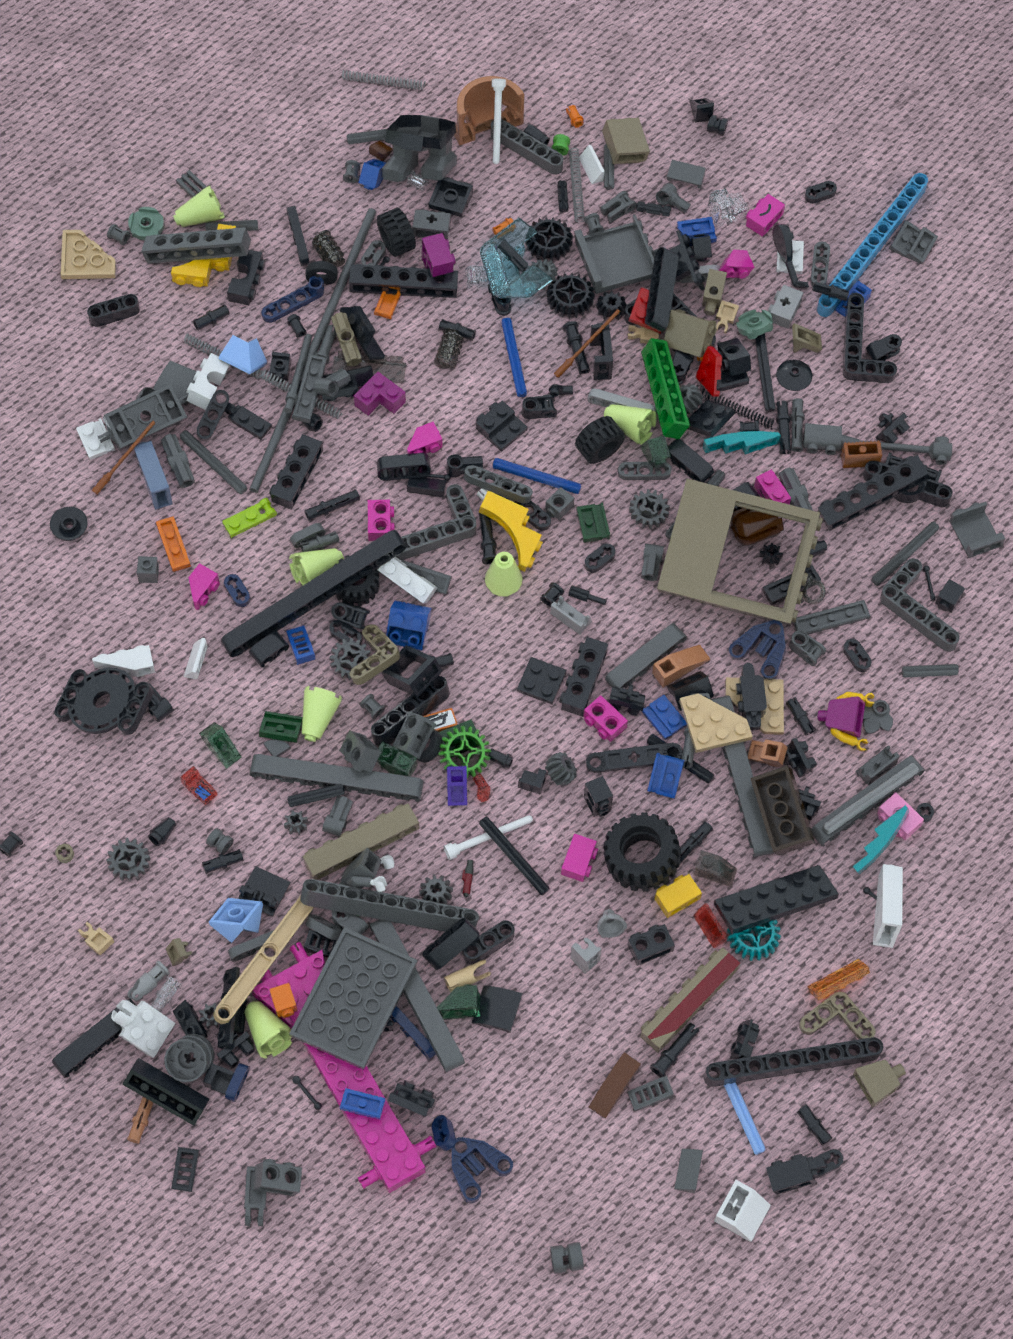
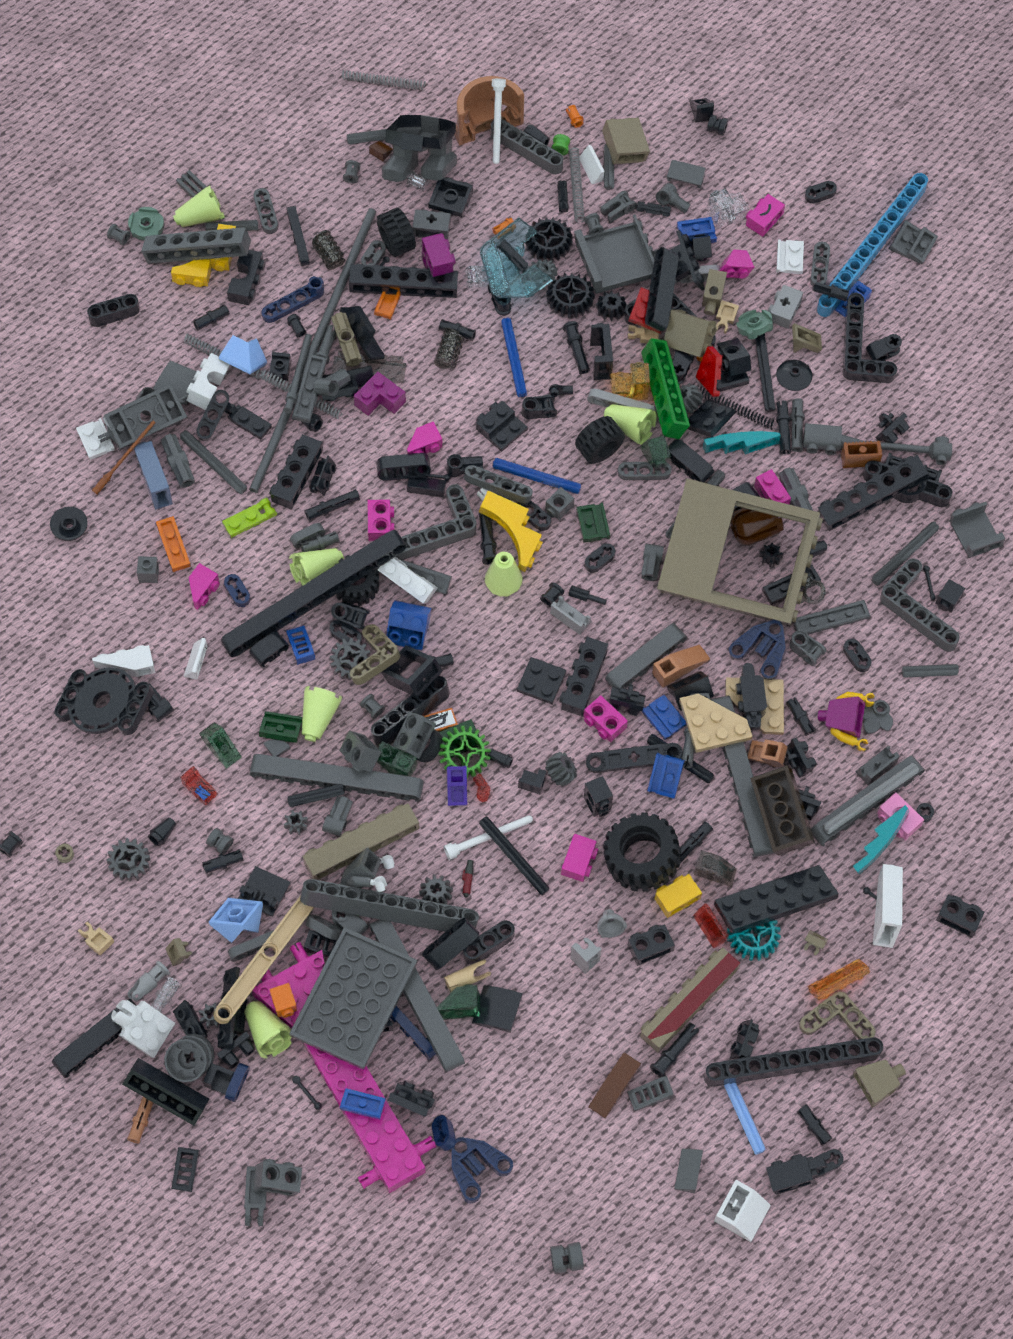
tan plate [61,230,116,279] -> none
black tyre [305,261,338,285] -> none
blue slope [359,158,386,190] -> none
dark orange piece [554,309,620,378] -> none
dark grey gear [629,489,670,529] -> none
black bush [740,420,759,432] -> none
black piece [772,224,809,289] -> none
none -> dark grey beam [253,188,278,234]
none -> black hinge [309,455,336,496]
none -> clear yellow brick [610,362,650,400]
none -> dark tan tile [804,930,828,955]
none -> black brick [936,894,985,938]

